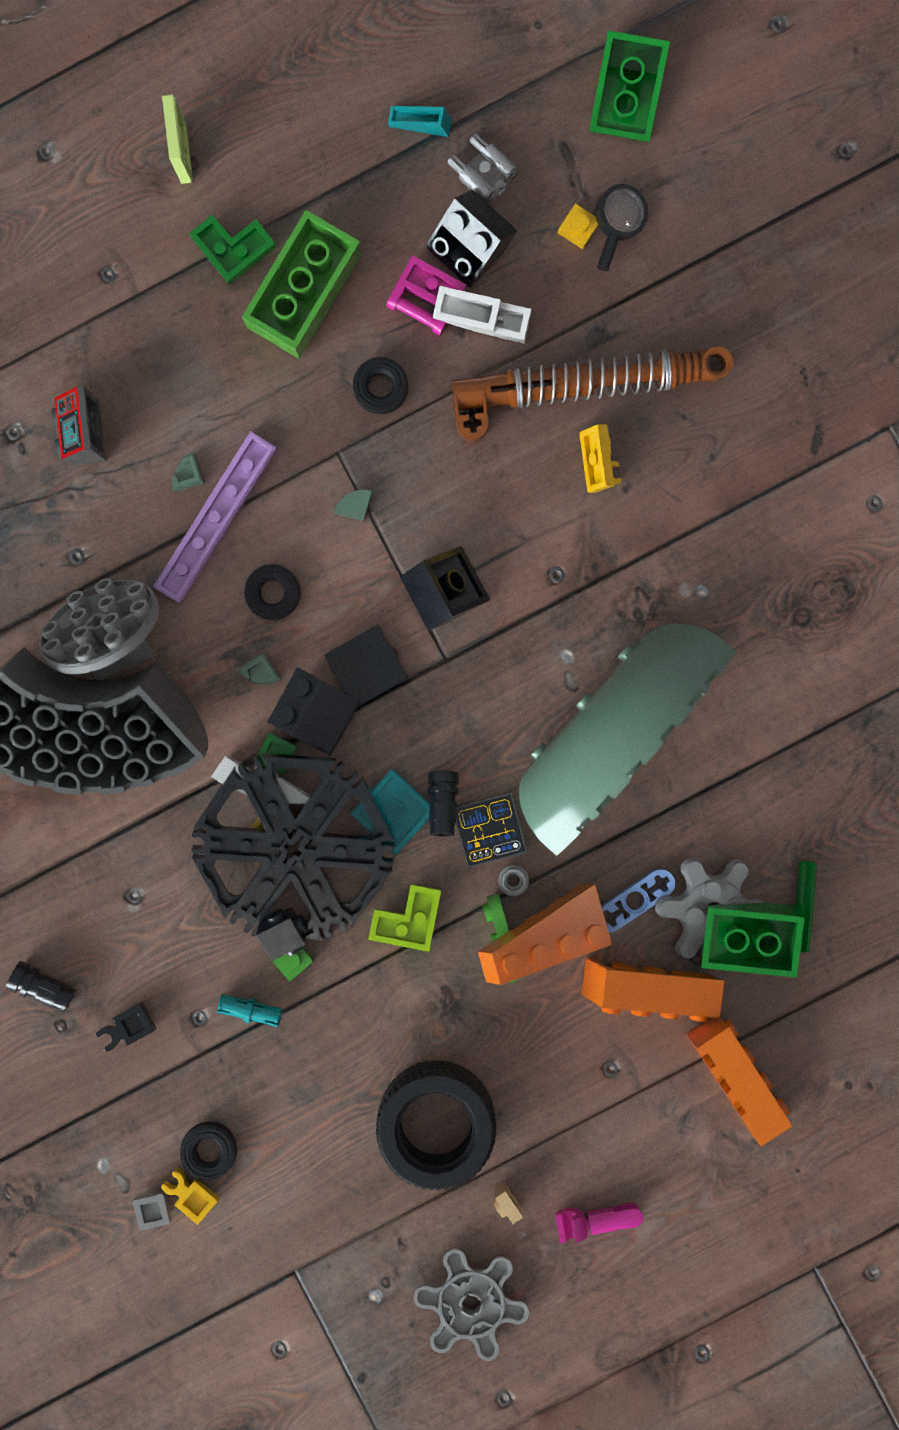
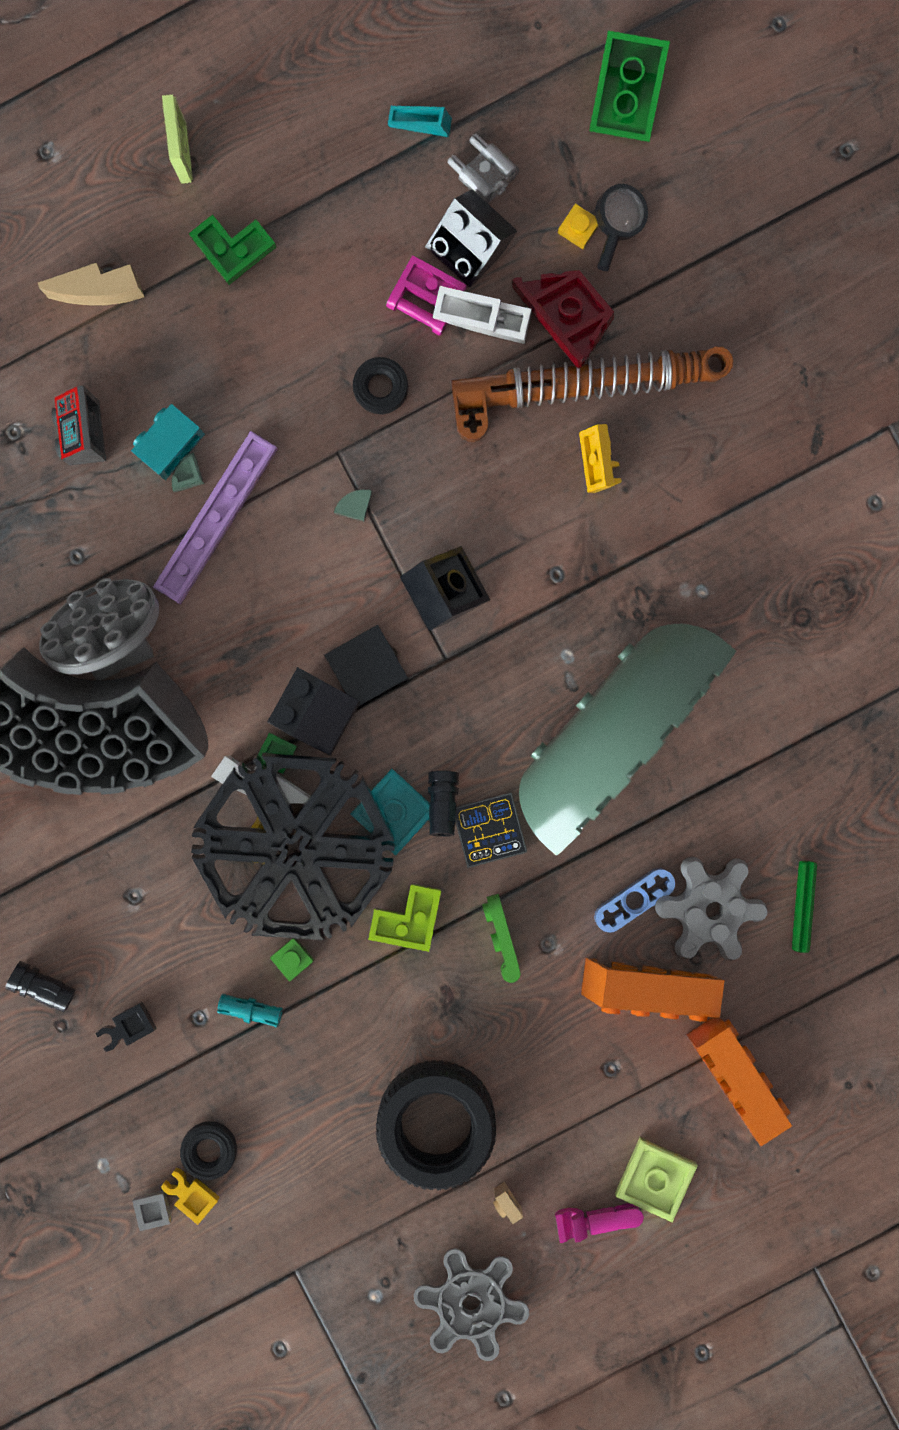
sand green tile [237,653,281,684] -> none
bright green brick [242,210,362,359] -> none
black tyre [244,564,301,620] -> none
black brick [256,907,309,961] -> none
orange wedge [478,884,612,985] -> none
light grey plate [498,865,529,896] -> none
green slope [701,902,805,978] -> none
none -> tan slope [38,263,145,305]
none -> teal brick [131,404,205,481]
none -> dark red wing [512,270,614,369]
none -> yellowish green tile [615,1137,698,1223]

